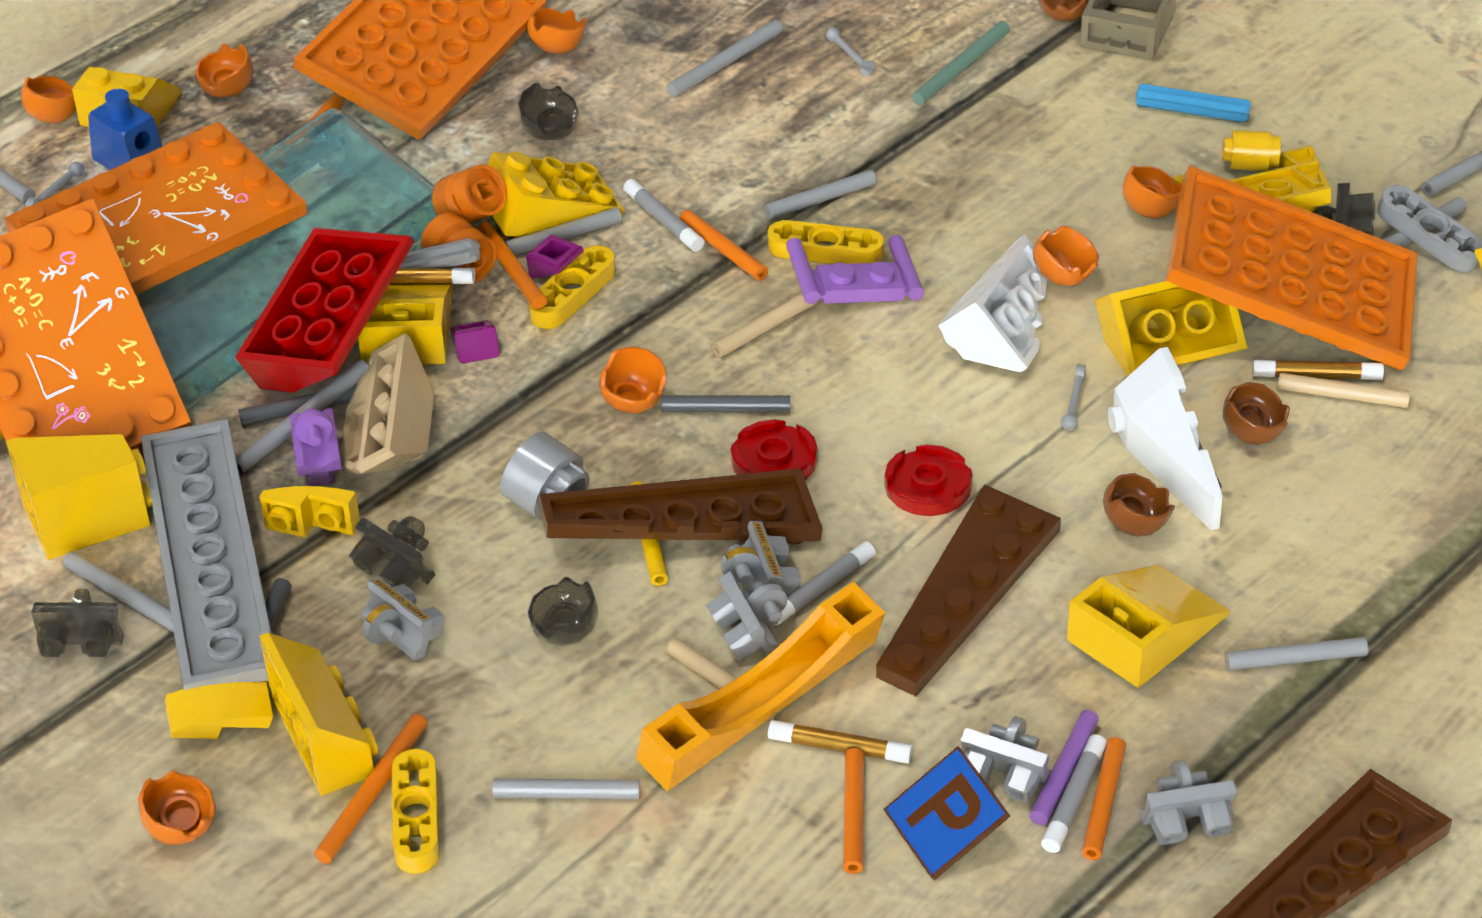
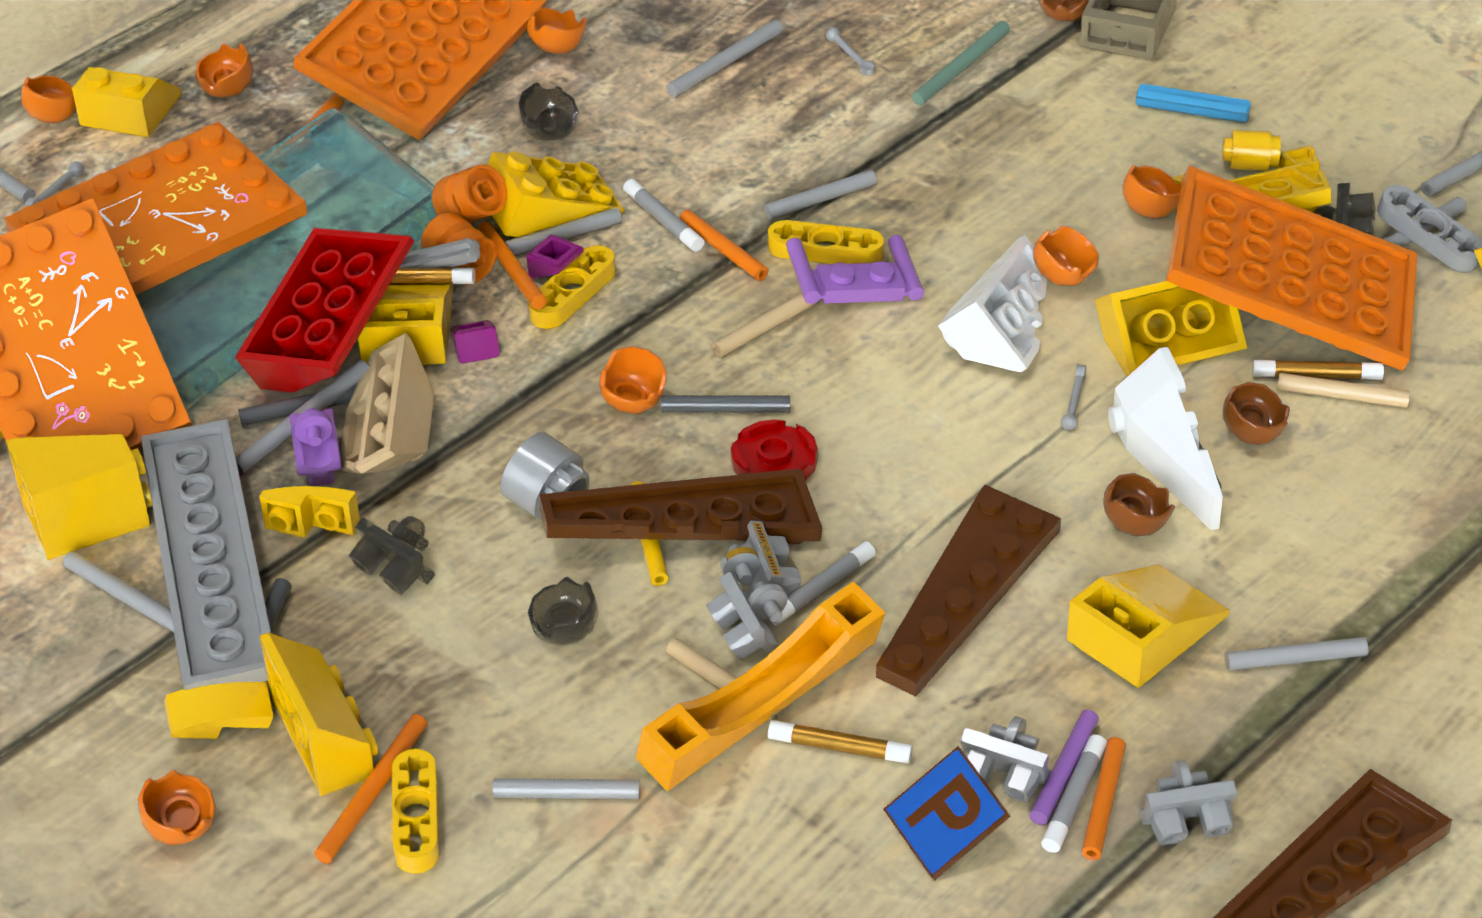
clear smoke hips [31,589,124,657] -> none
blue torso [88,89,162,170] -> none
light grey hips [361,577,445,661] -> none
orange piece [843,748,864,874] -> none
red tile [884,444,973,516] -> none

